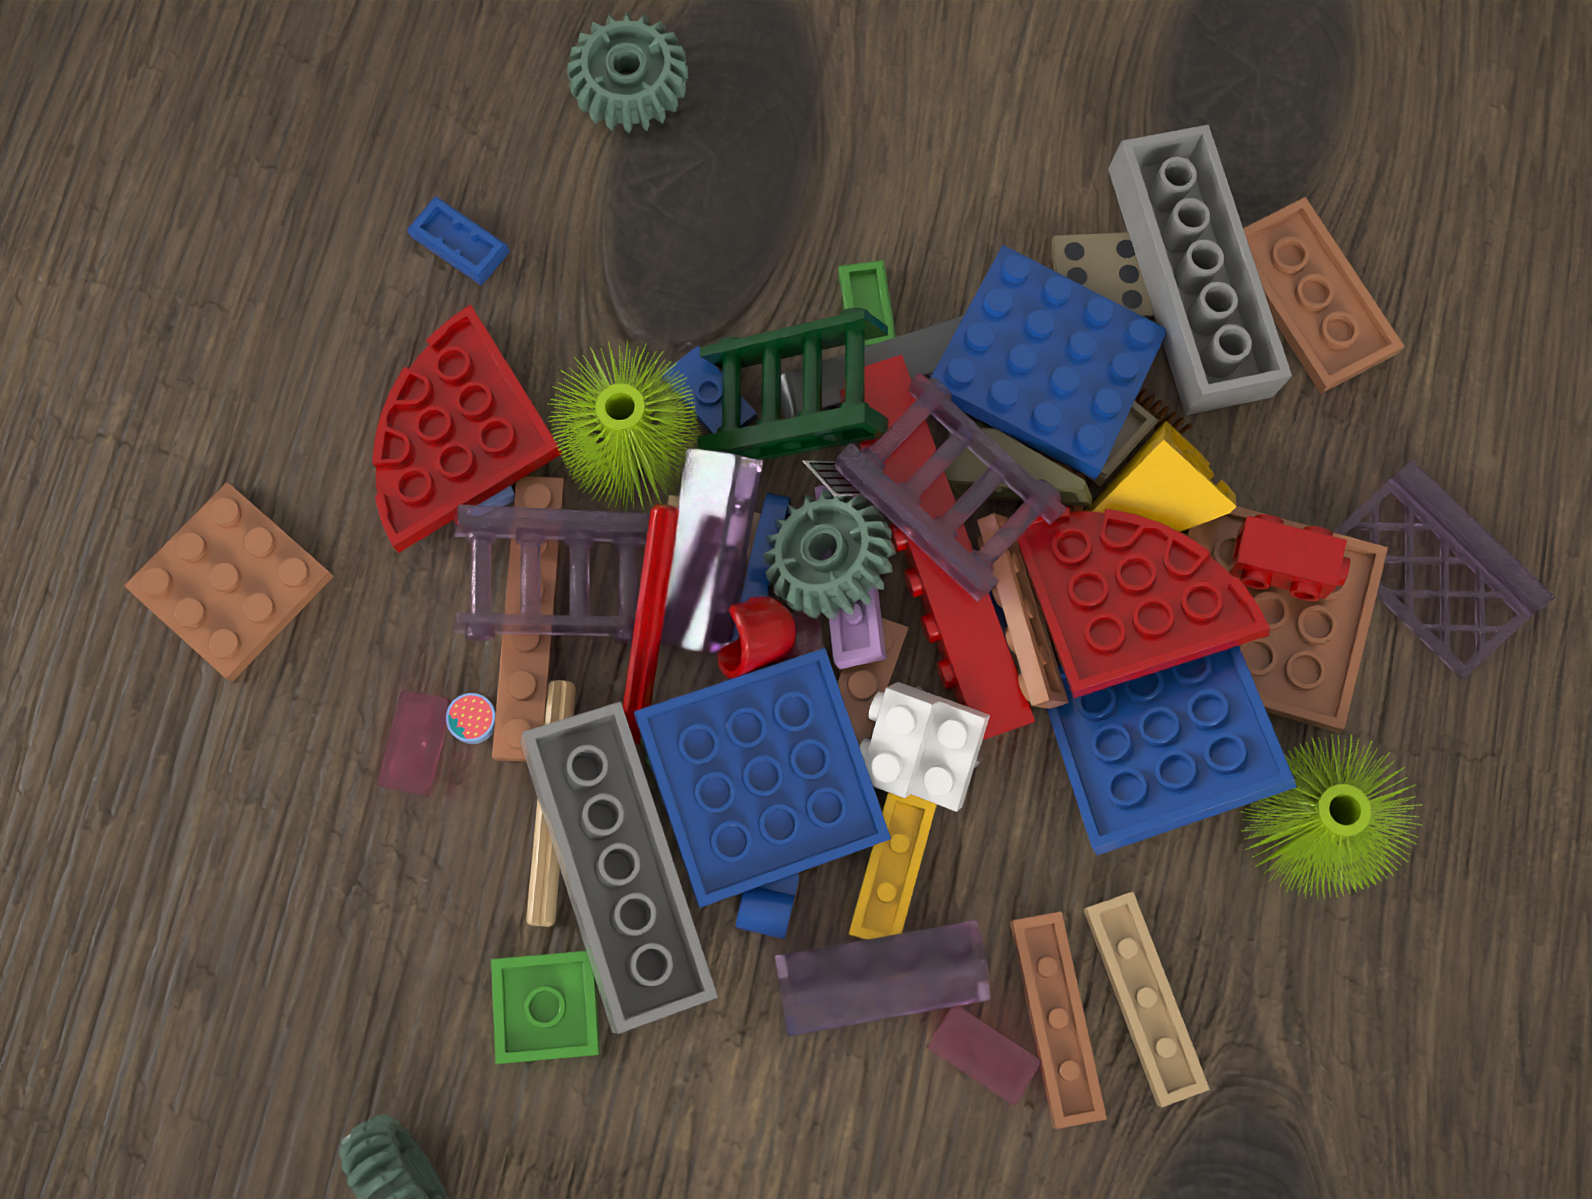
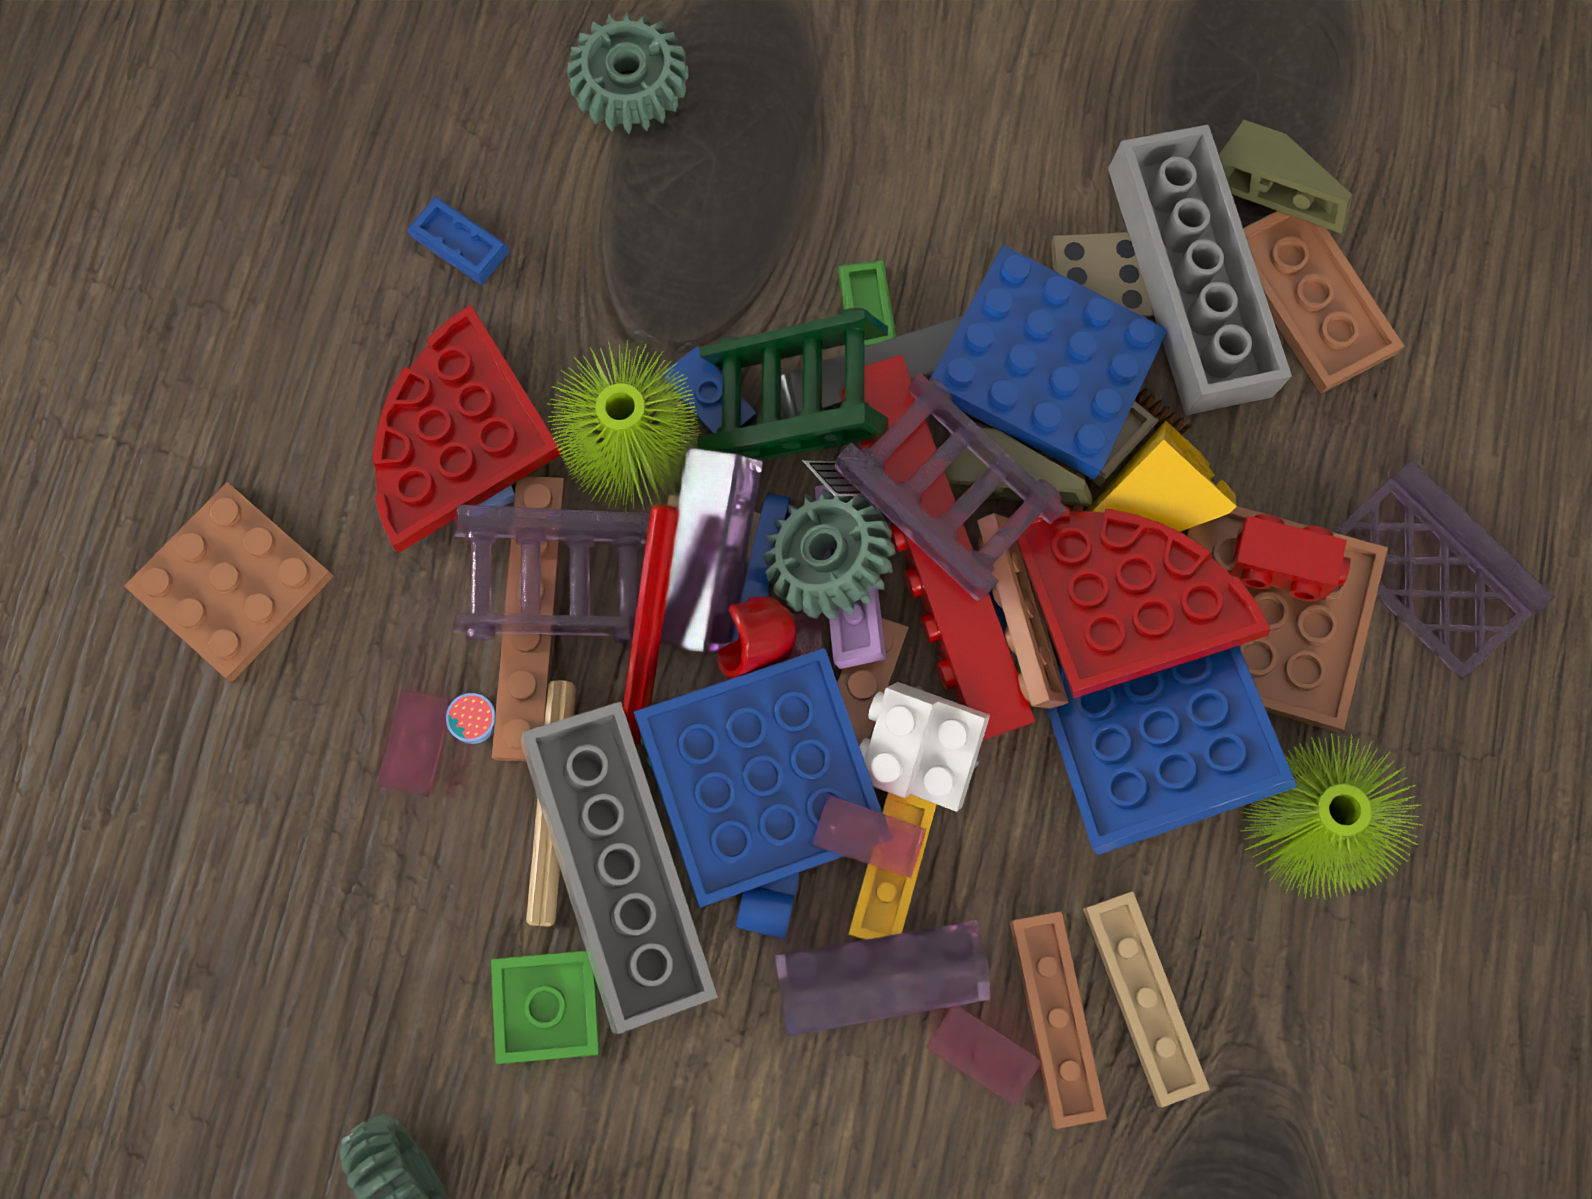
none -> clear pink plate [812,796,926,878]
none -> olive slope [1219,120,1353,234]

